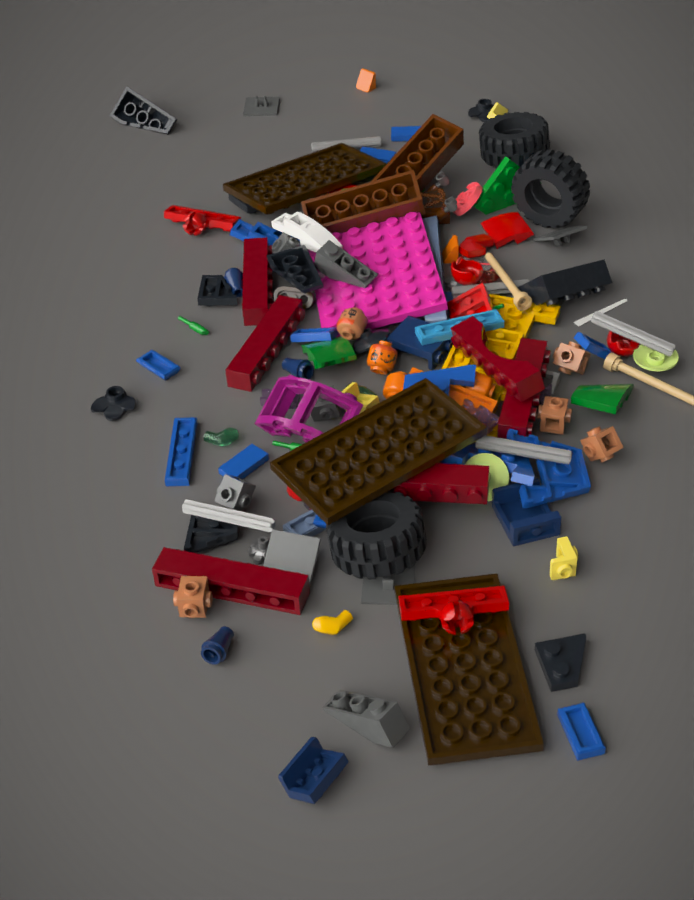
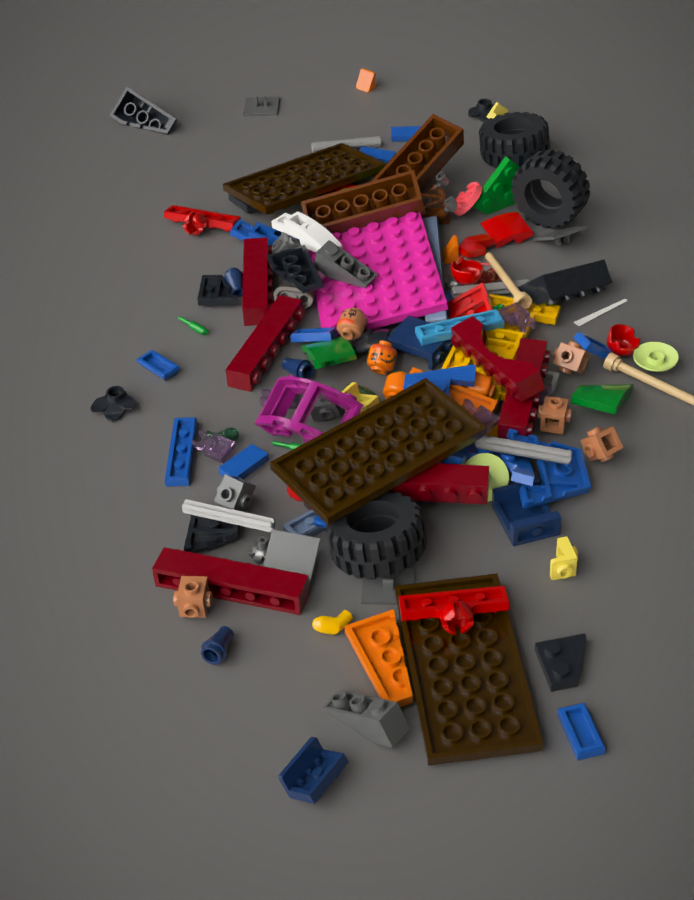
light grey axle [591,311,676,356] -> none
none -> clear purple plate [192,430,236,464]
none -> orange wing [345,609,413,707]
none -> plate [499,302,536,333]

